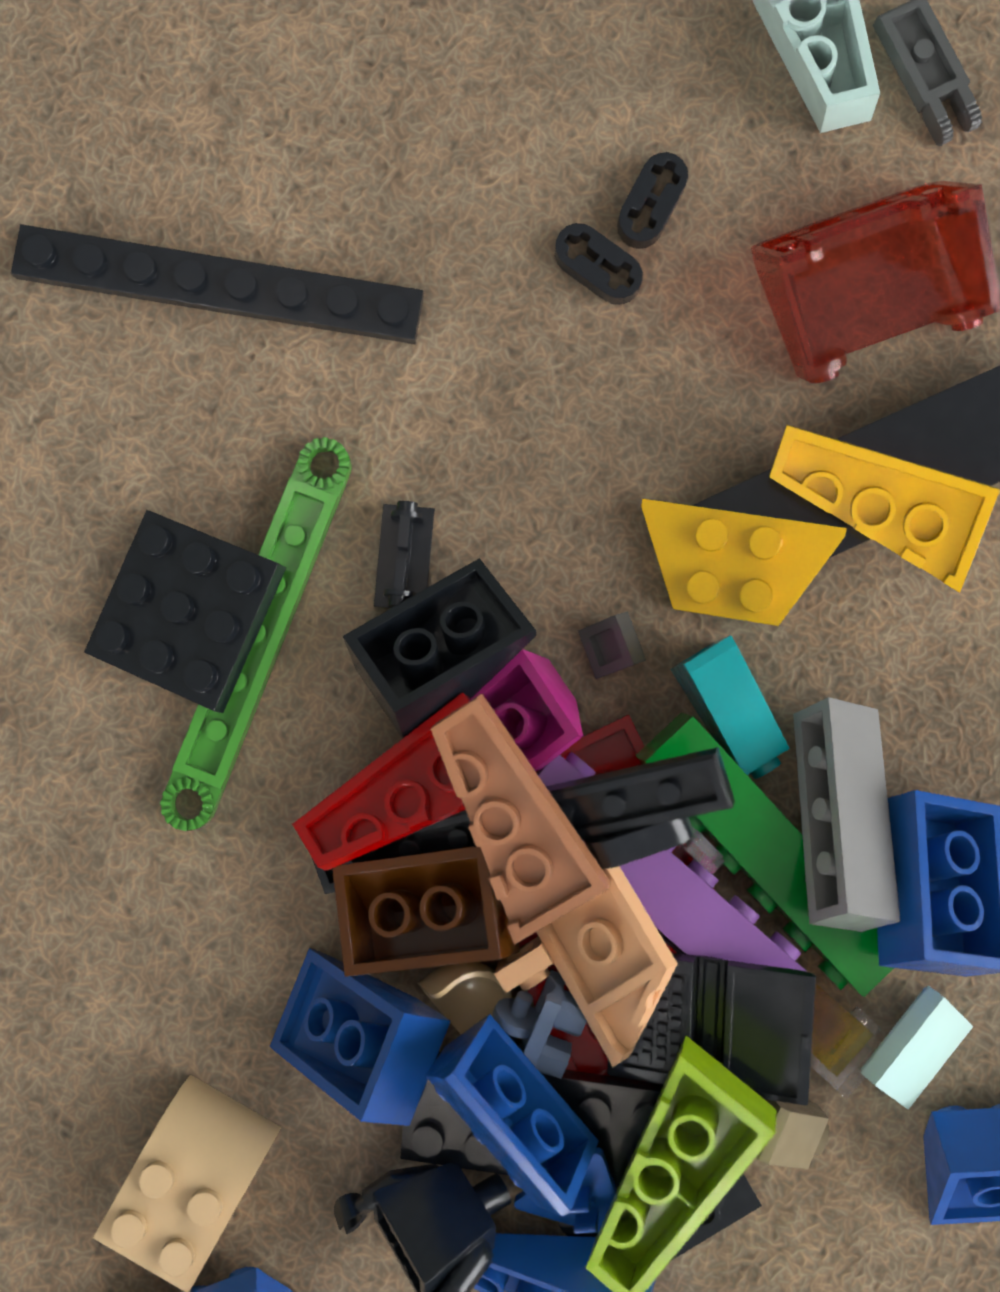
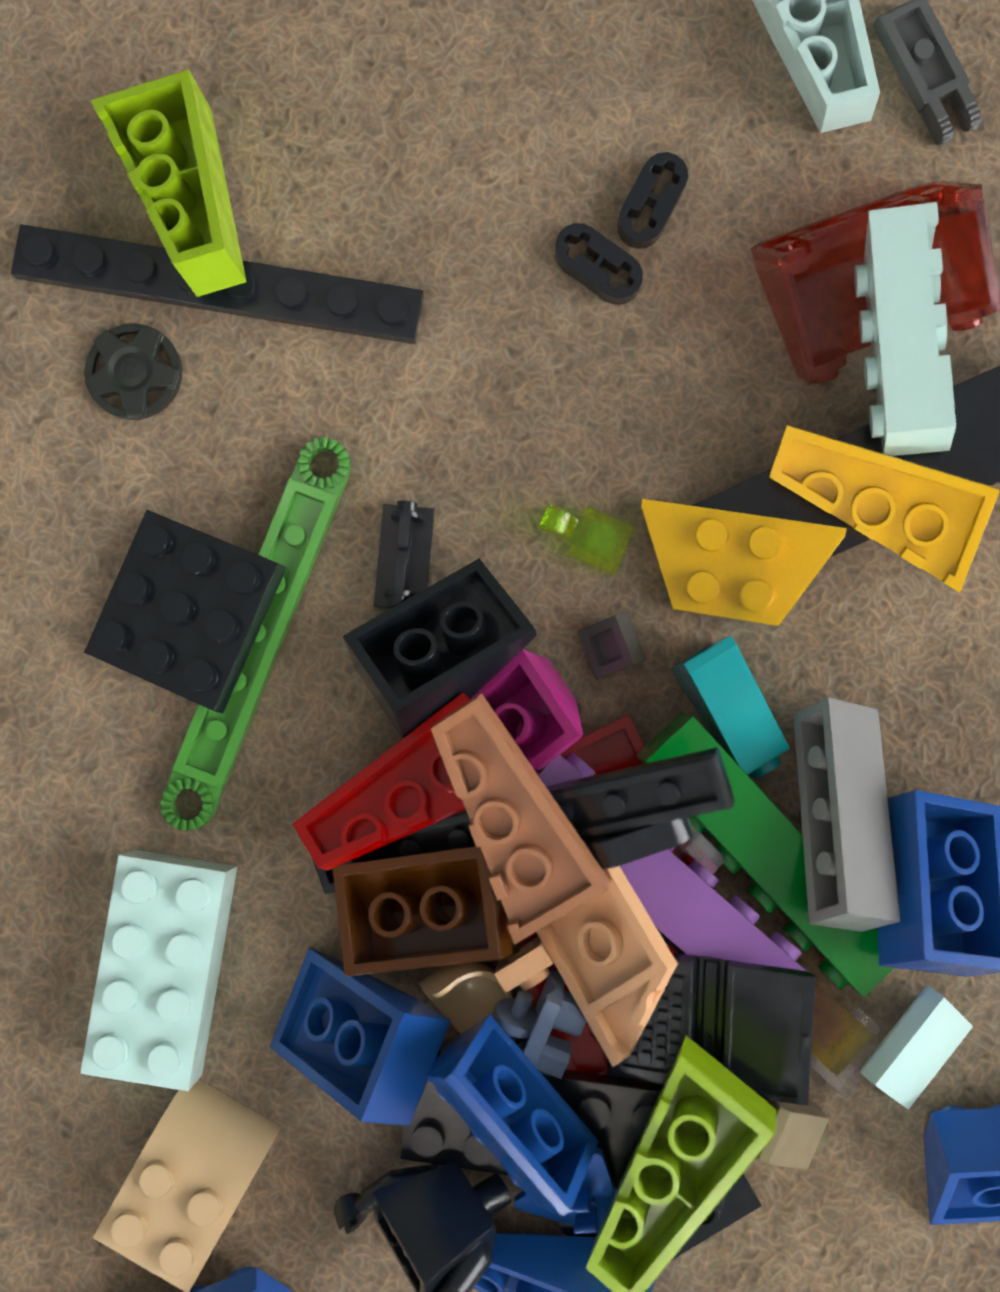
none -> light aqua brick [80,850,237,1091]
none -> pearl dark grey wheel [84,323,182,420]
none -> lime wedge [90,69,247,297]
none -> clear neon green plate [539,505,635,576]
none -> light aqua wedge [854,202,956,456]

